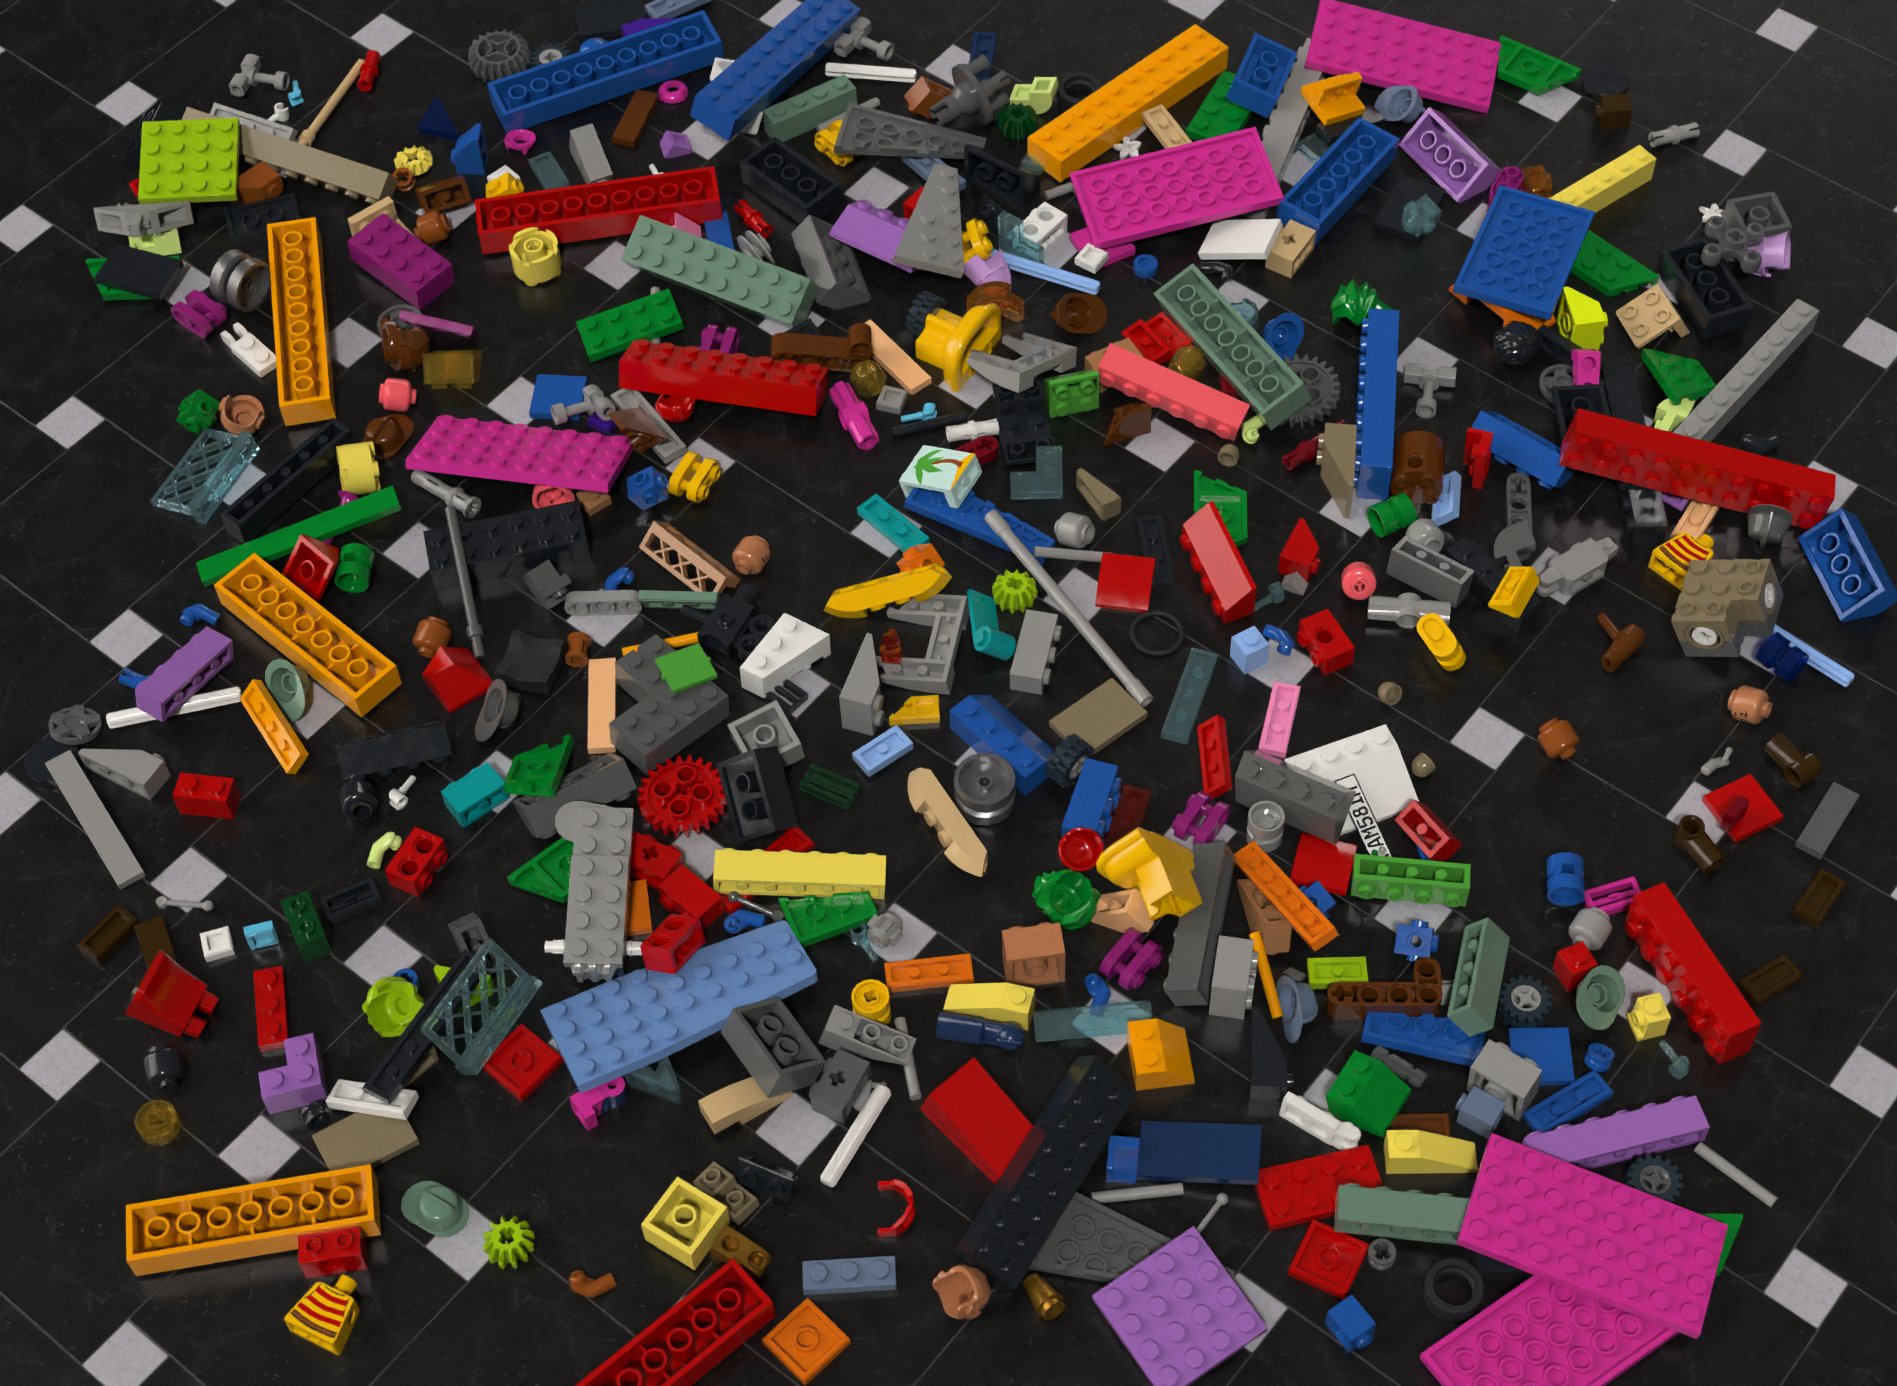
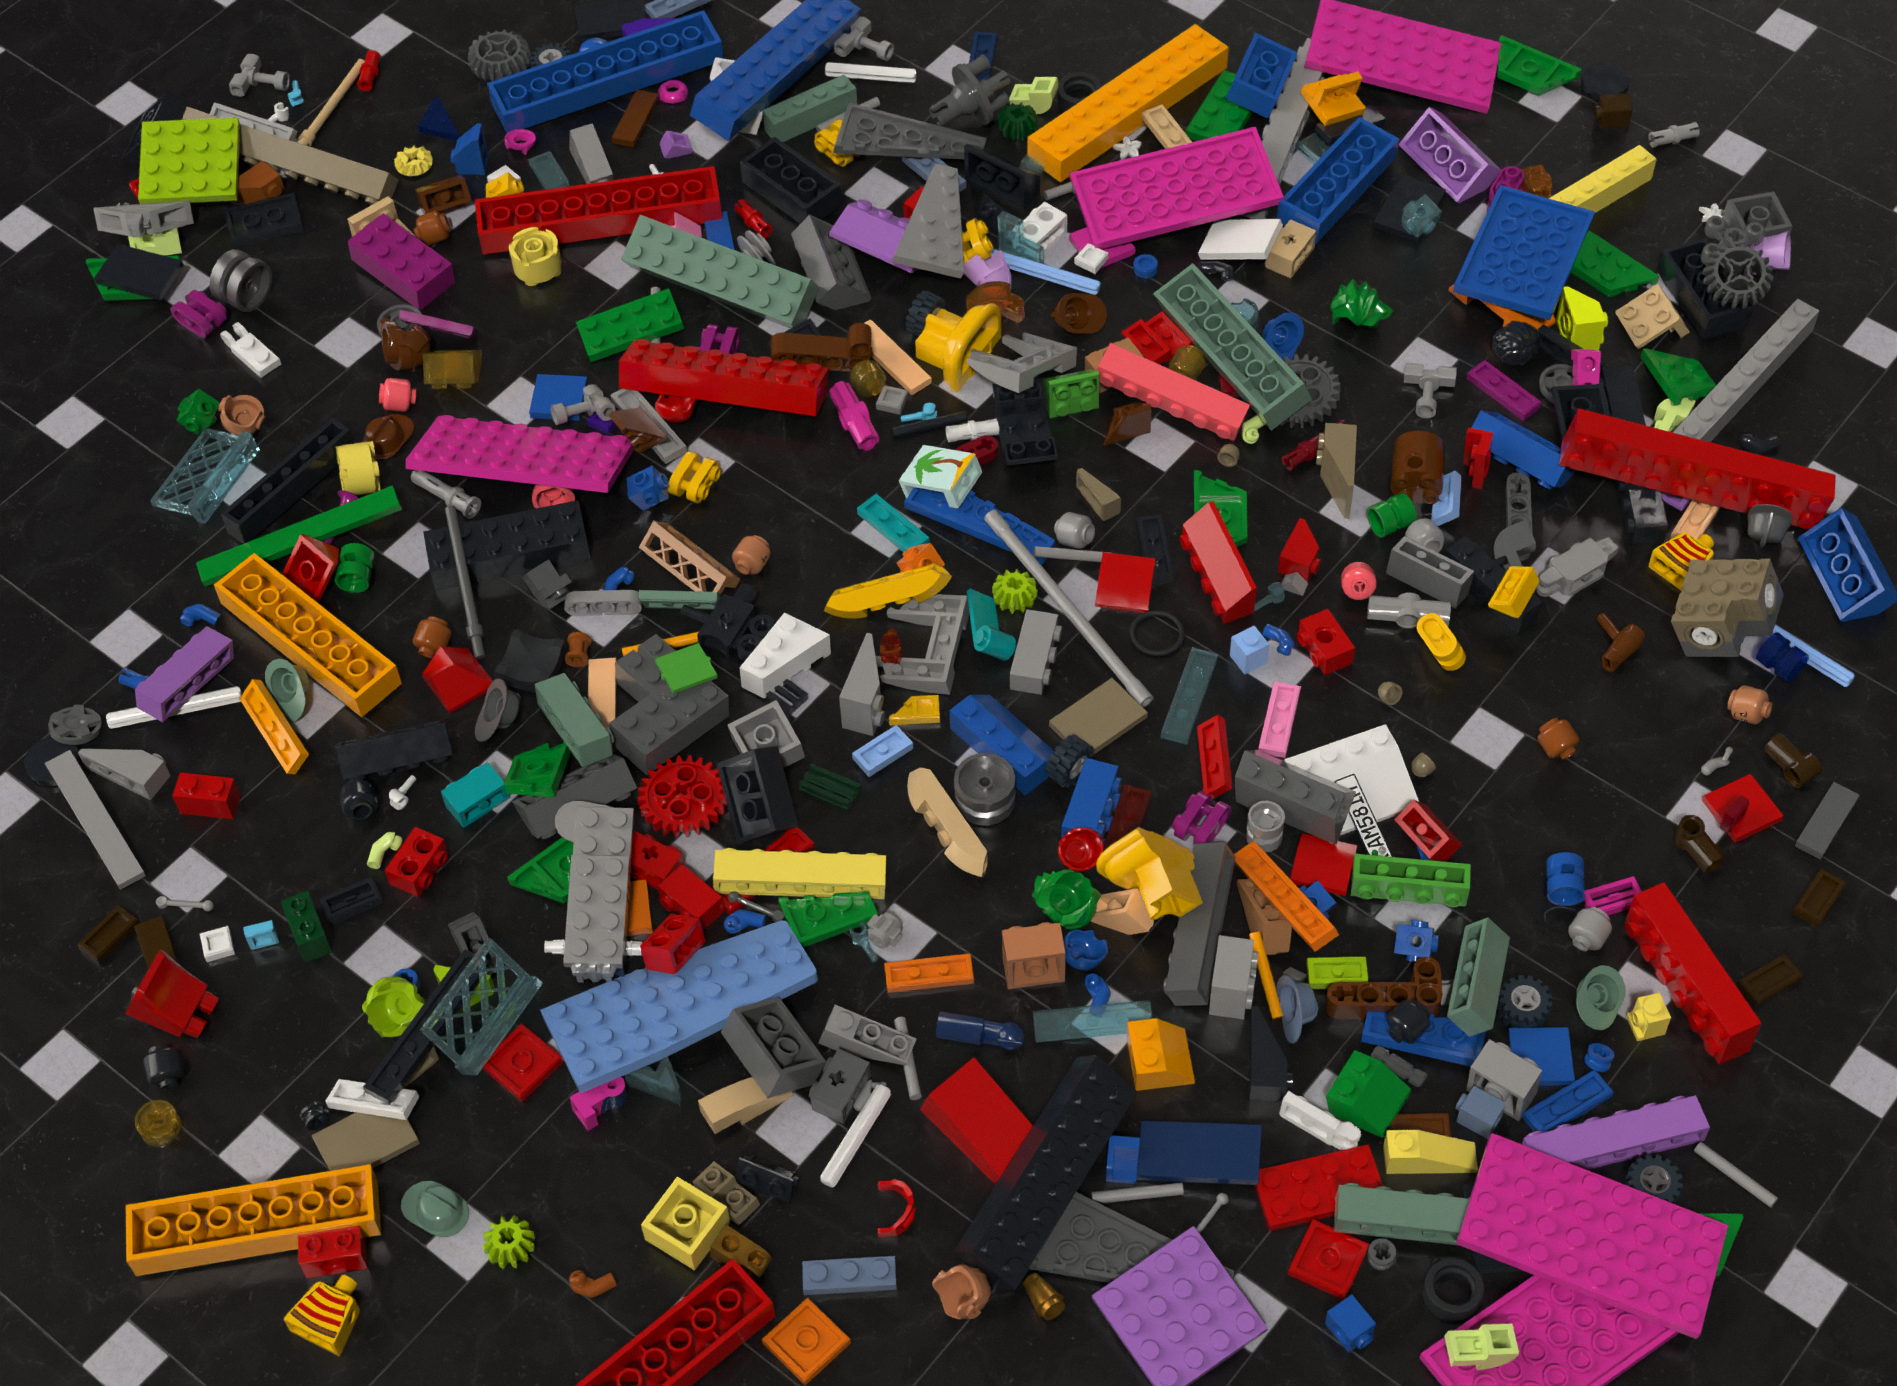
red plate [253,966,290,1052] -> none
medium lavender brick [258,1033,328,1114] -> none
light orange brick [267,217,336,426] -> none
dark orange bush [393,167,416,192] -> none
medium nougat plate [575,490,612,516] -> none
yellow wheel [851,979,891,1026] -> none
dark orange slope [904,76,952,119] -> none
light yellow slope [943,983,1035,1031] -> none
clear light blue tile [1010,446,1063,499] -> none
magenta brick [1099,927,1163,991] -> none
blue brick [1354,308,1399,500] -> none
sand blue piece [1374,85,1426,123] -> none
red brick [1552,941,1598,992] -> none
clear light blue hand [1659,1040,1689,1079] -> none
none -> sand green brick [535,673,614,767]
none -> blue hair [1063,929,1108,971]
none -> black head [1386,1000,1431,1044]
none -> yellowish green brick [1444,1324,1519,1370]
none -> magenta tile [1467,360,1542,421]
none -> dark grey gear [1703,241,1774,309]

